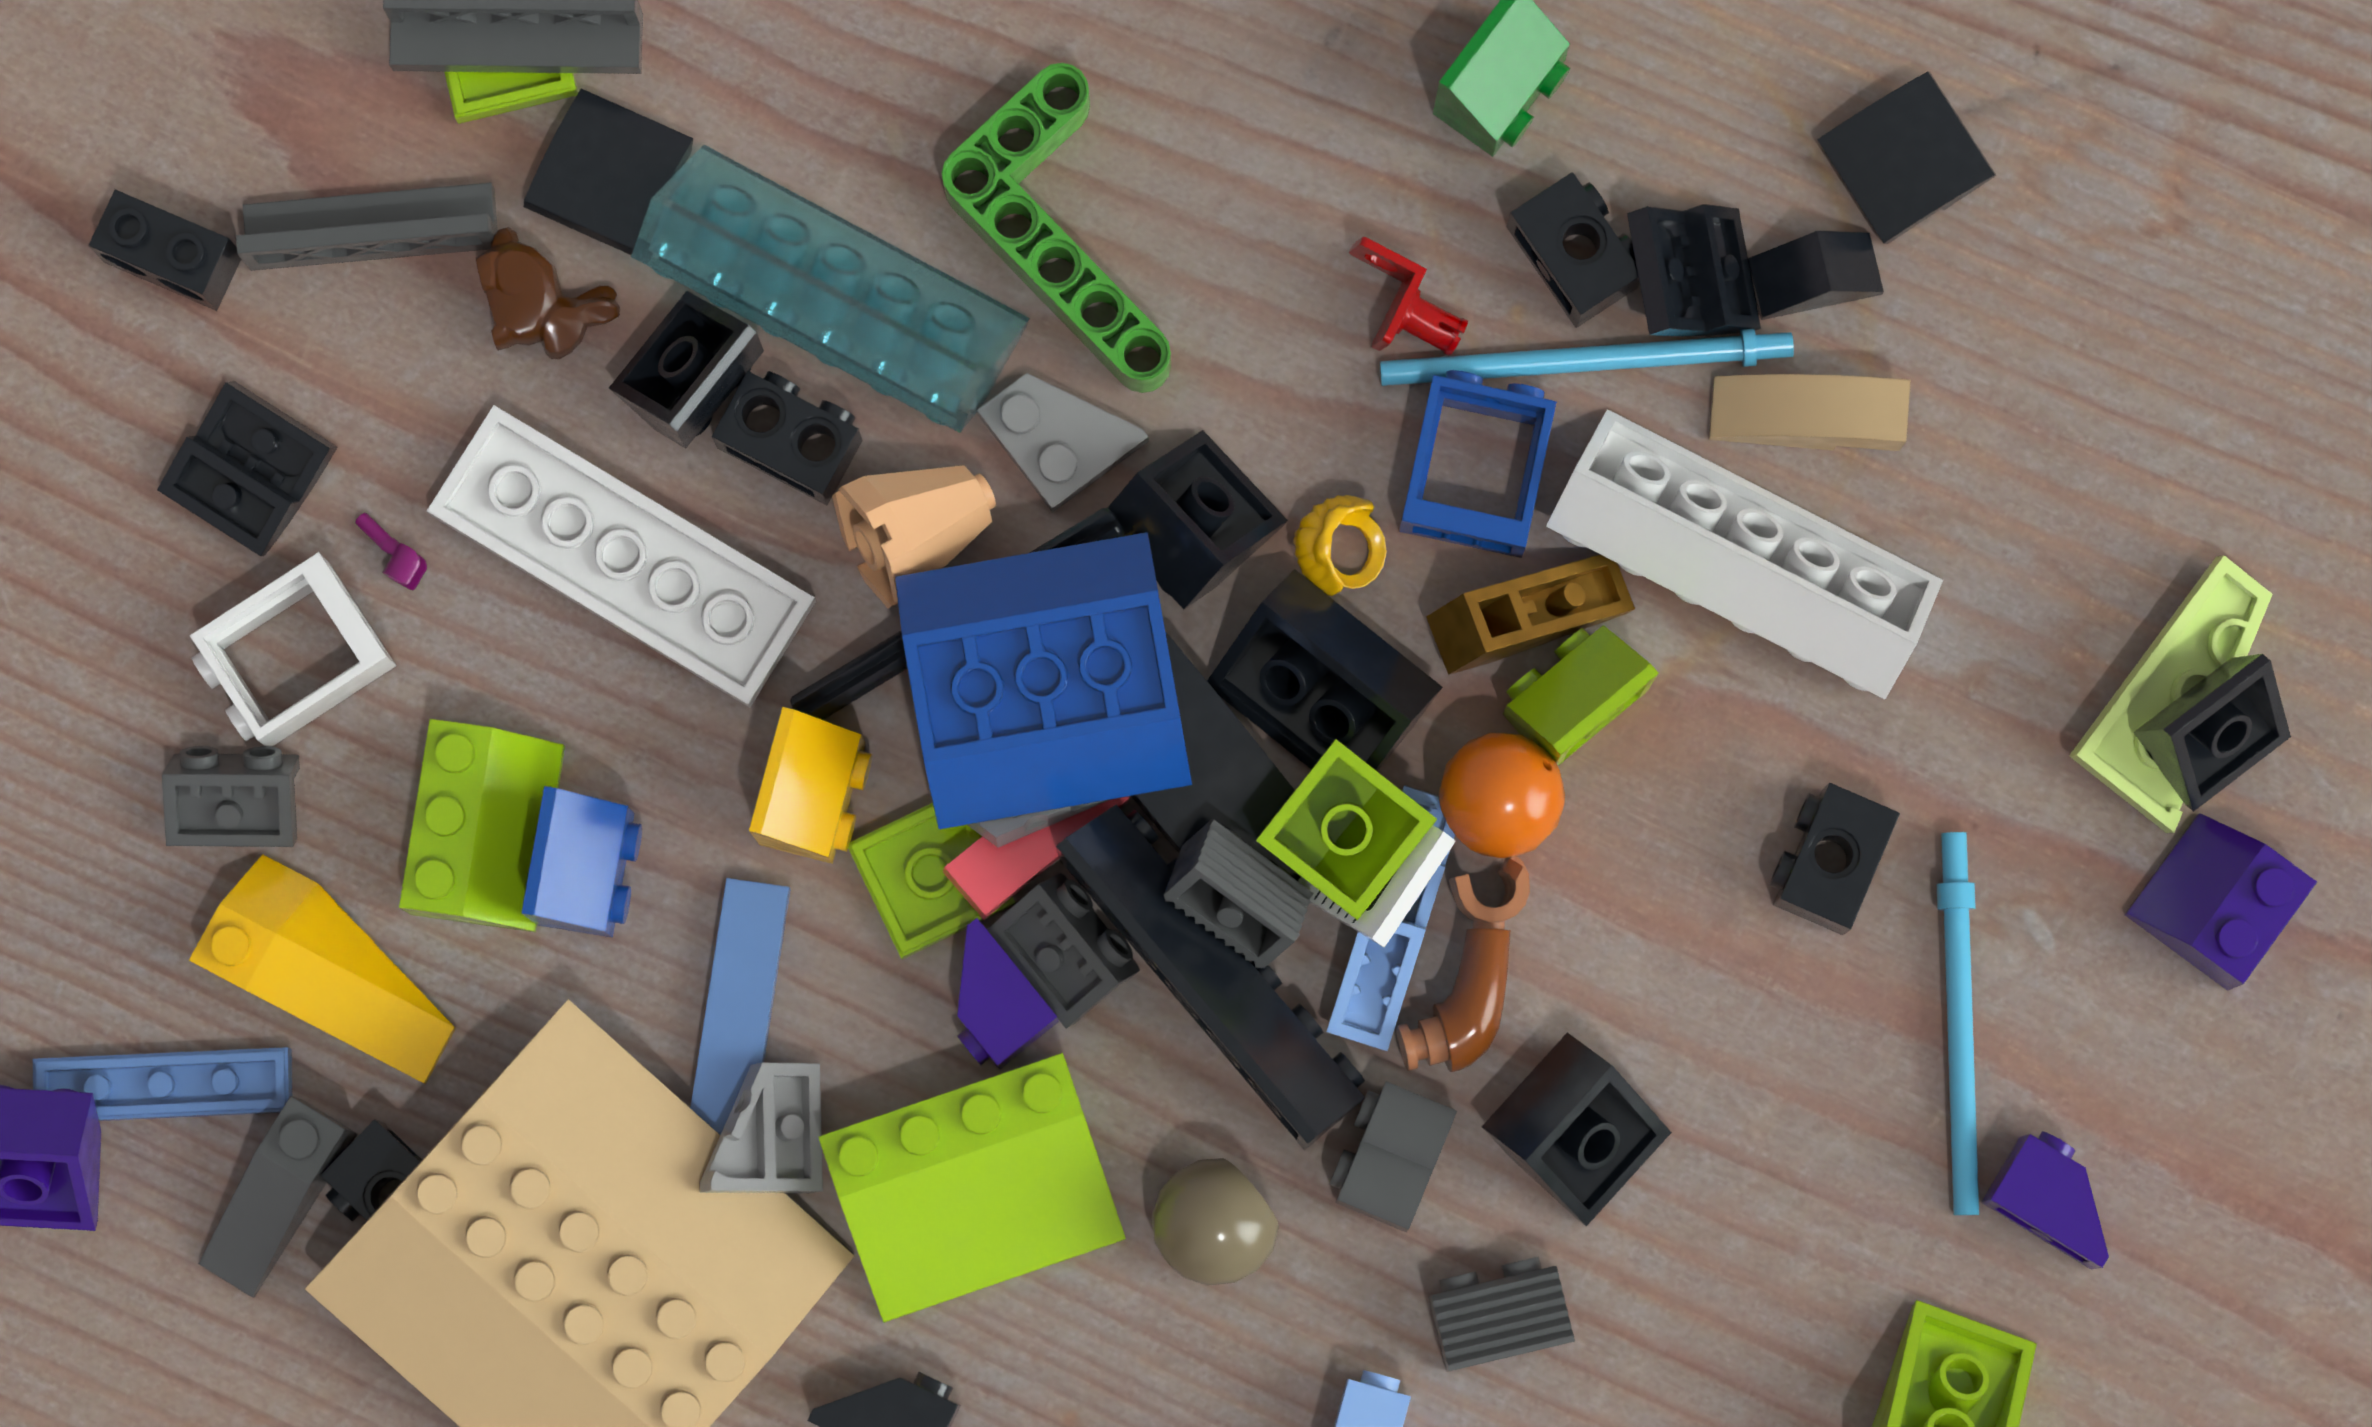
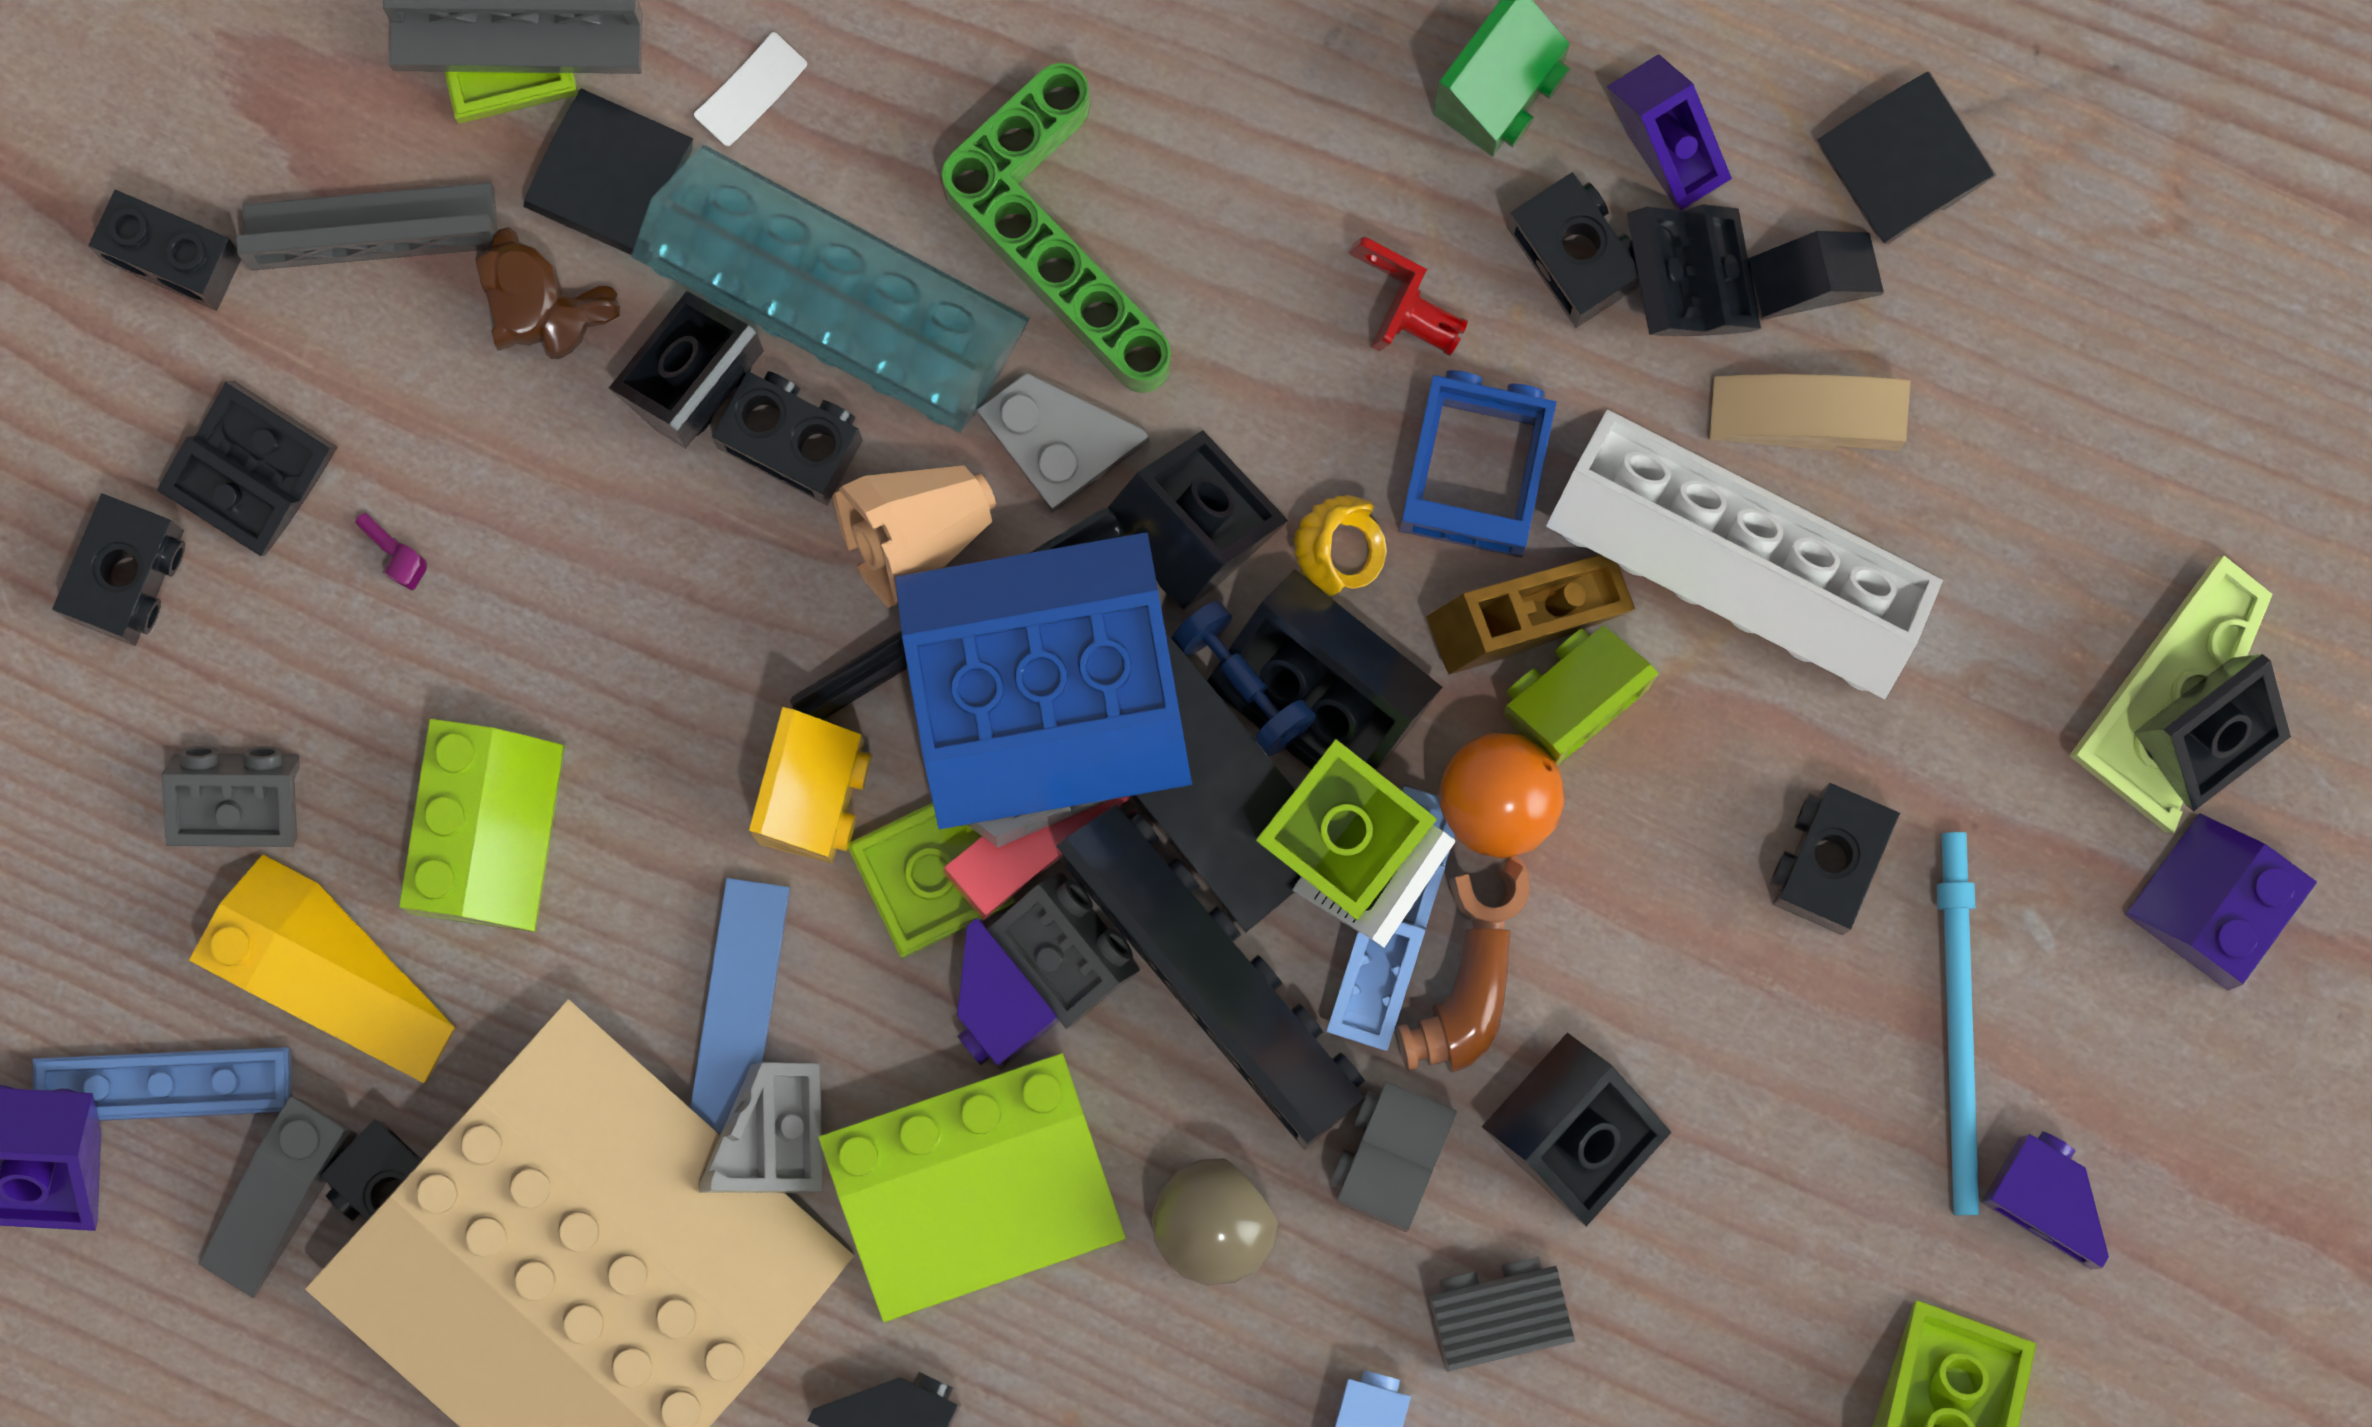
white window [190,552,396,747] -> none
white plate [427,405,816,708] -> none
slope [522,786,642,938] -> none
dark grey brick [1164,819,1314,968] -> none
medium azure bar [1380,329,1794,386] -> none
none -> black brick [52,493,185,646]
none -> white sticker [694,32,807,146]
none -> dark blue wheel [1172,600,1316,756]
none -> dark purple slope [1607,54,1732,211]

